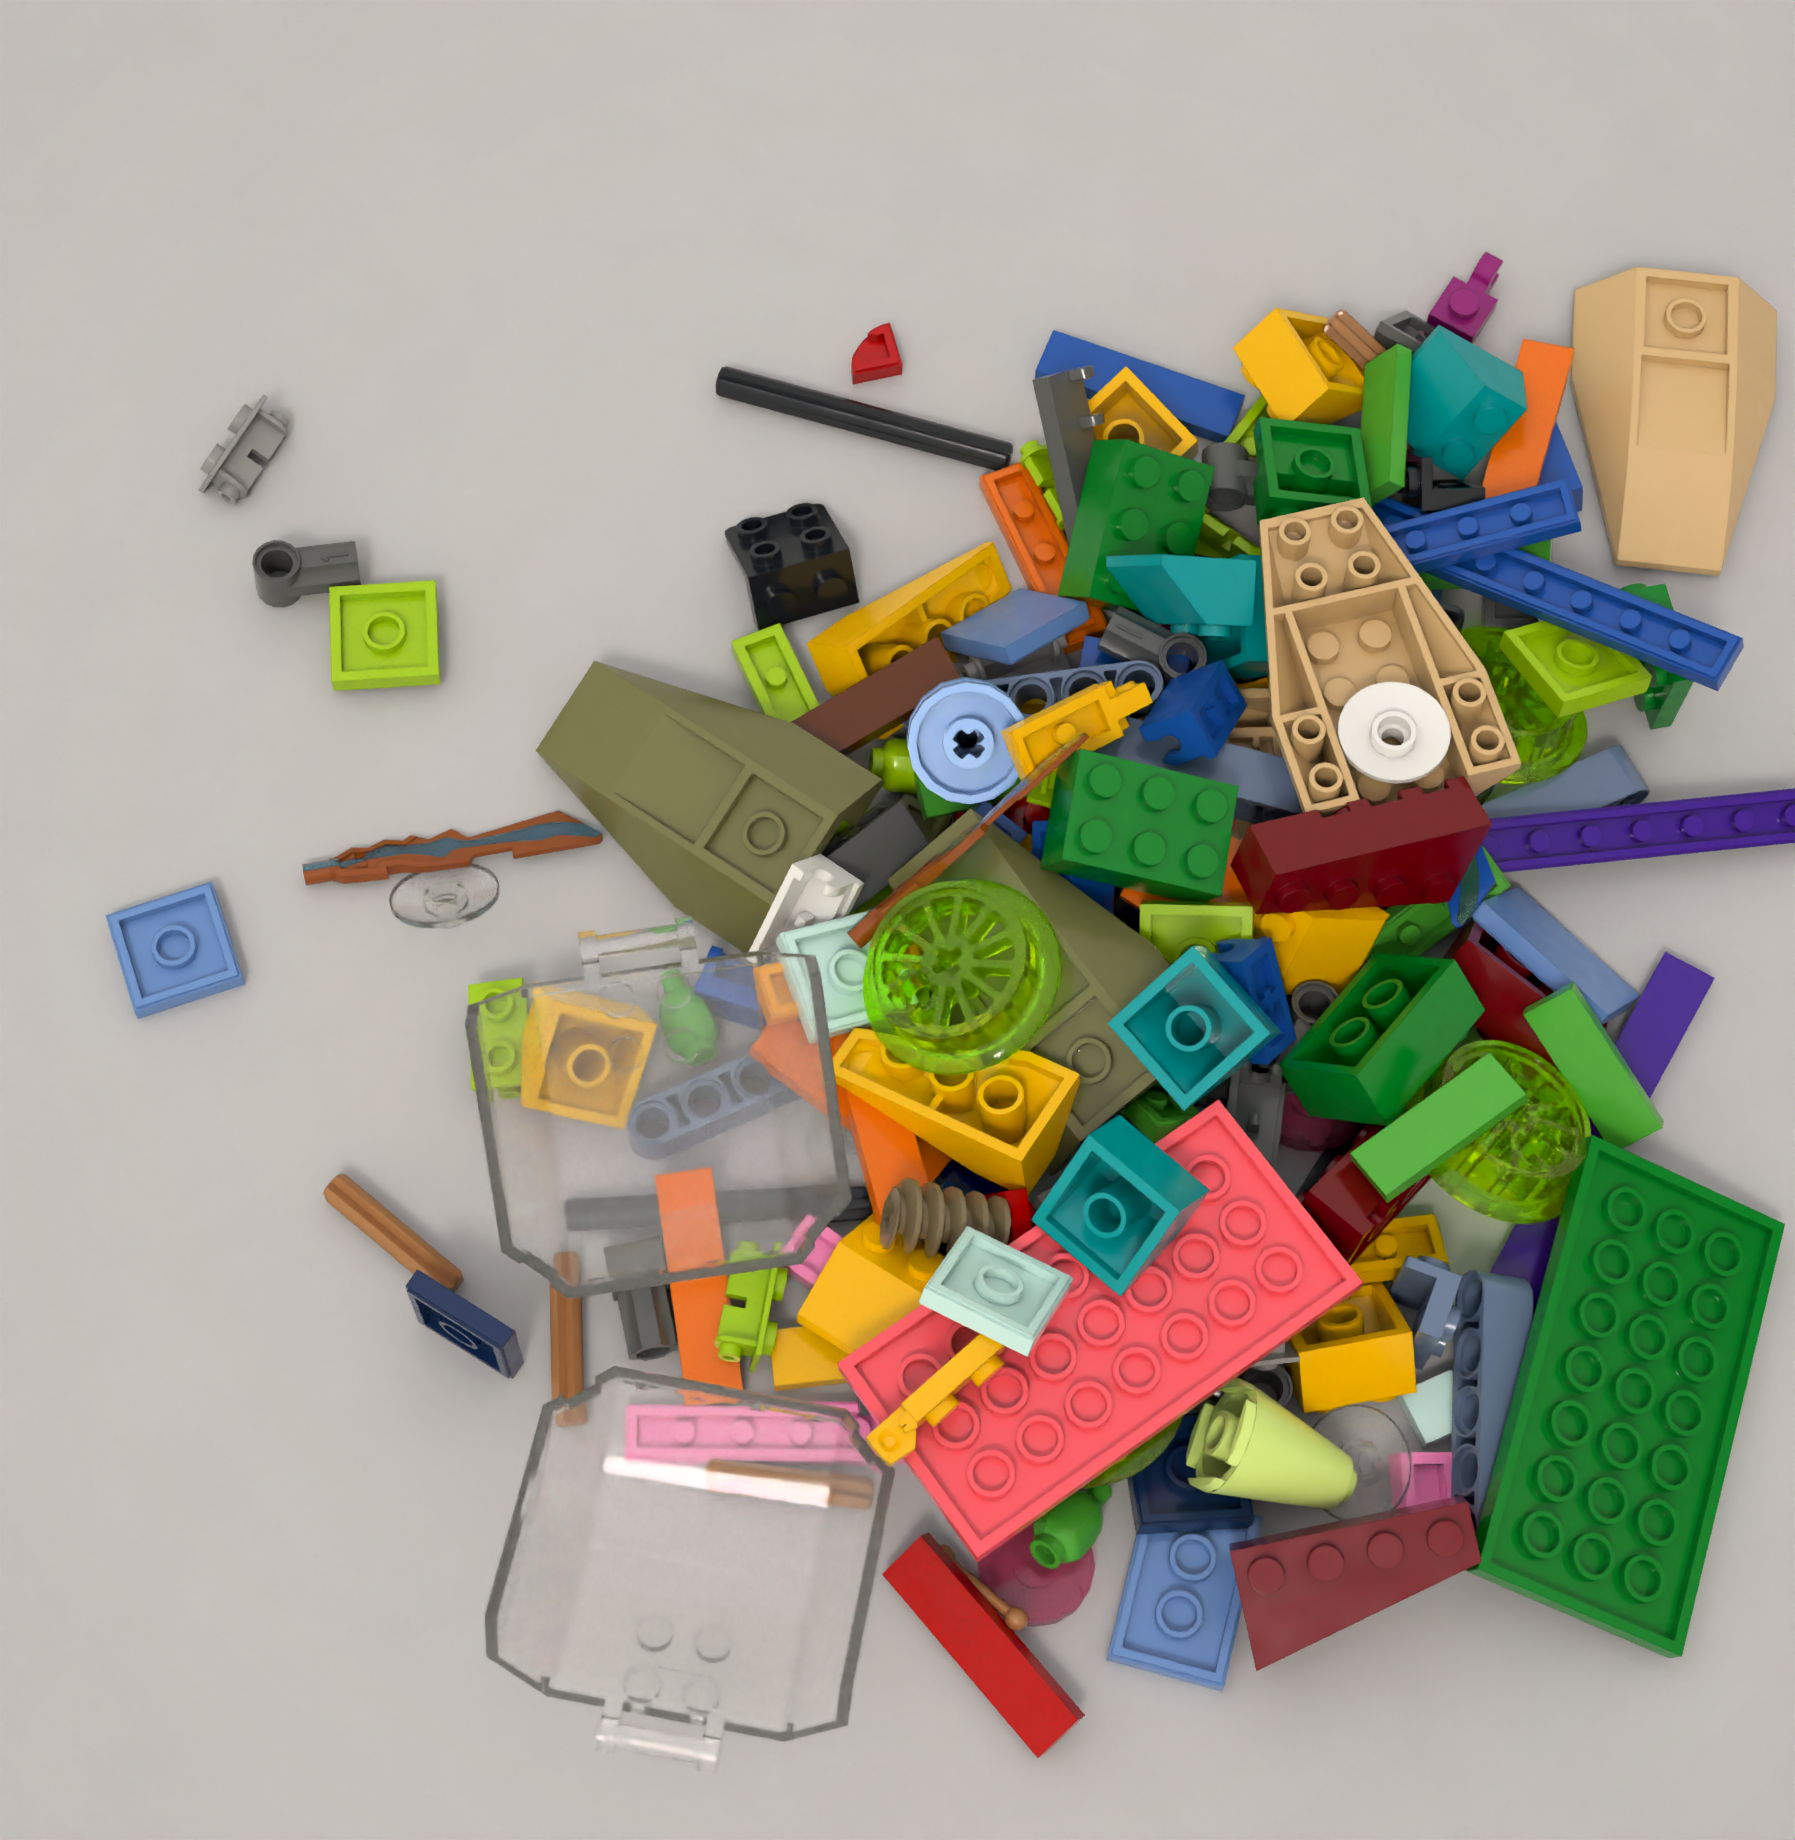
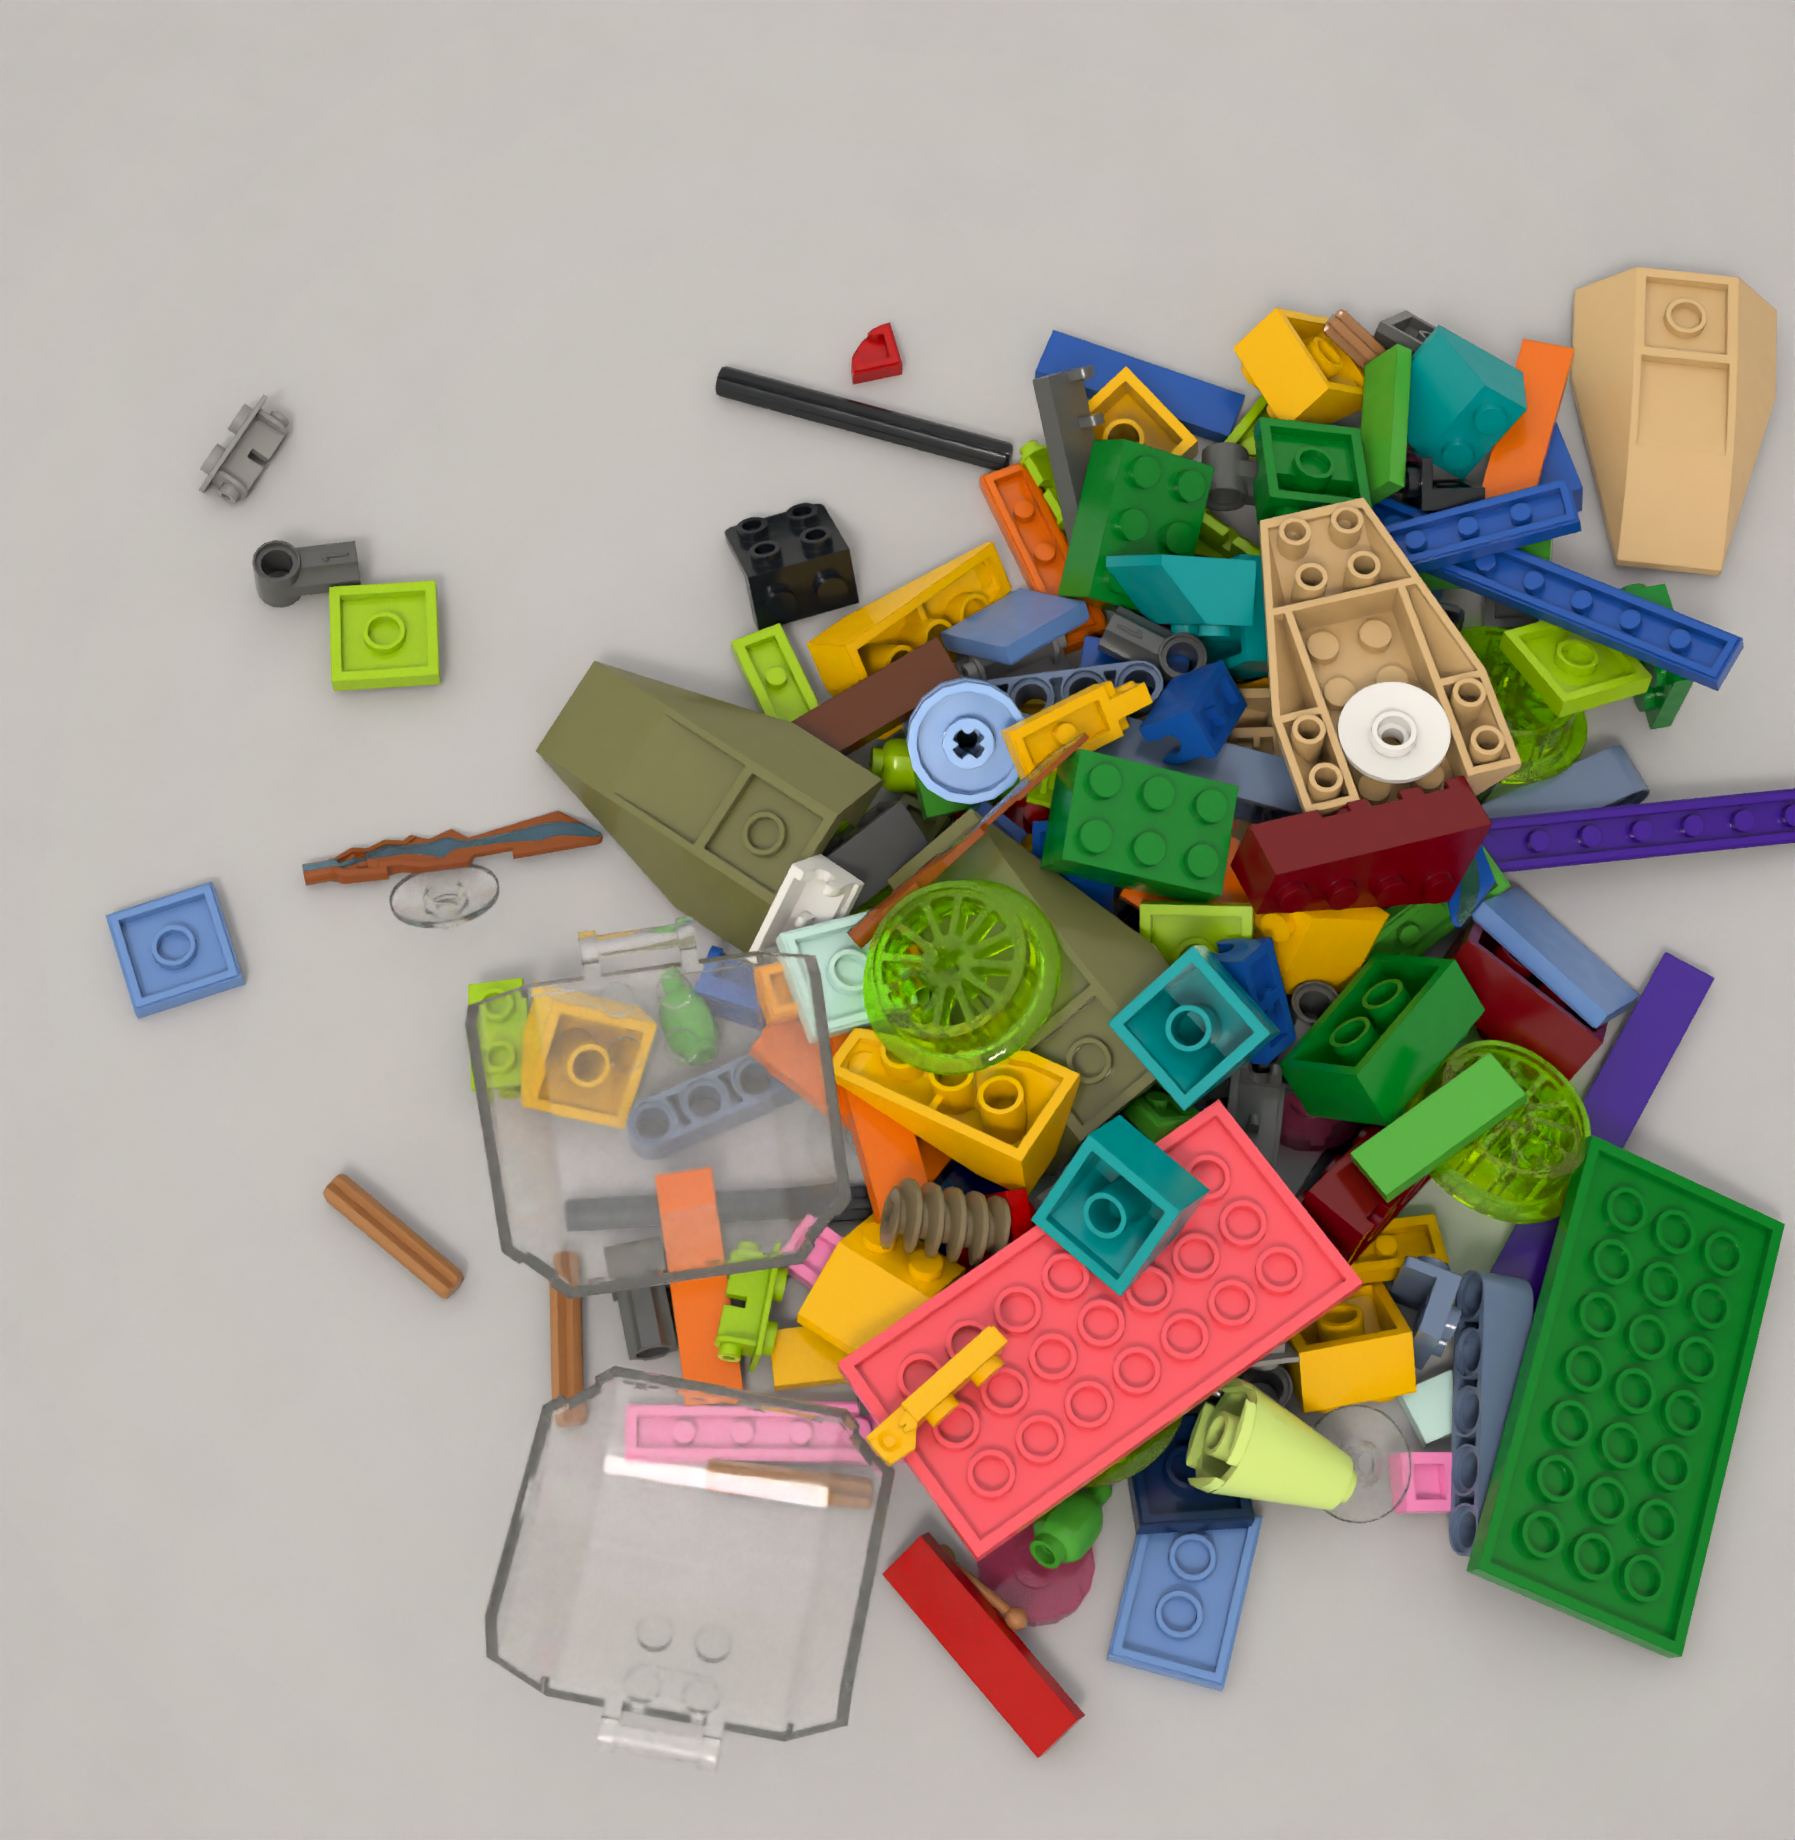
dark blue tile [406,1269,524,1379] -> none
light aqua tile [919,1226,1074,1357] -> none
dark red wedge [1229,1495,1482,1671] -> none
magenta plate [1427,252,1503,344] -> none
bright green tile [1523,982,1664,1149] -> none

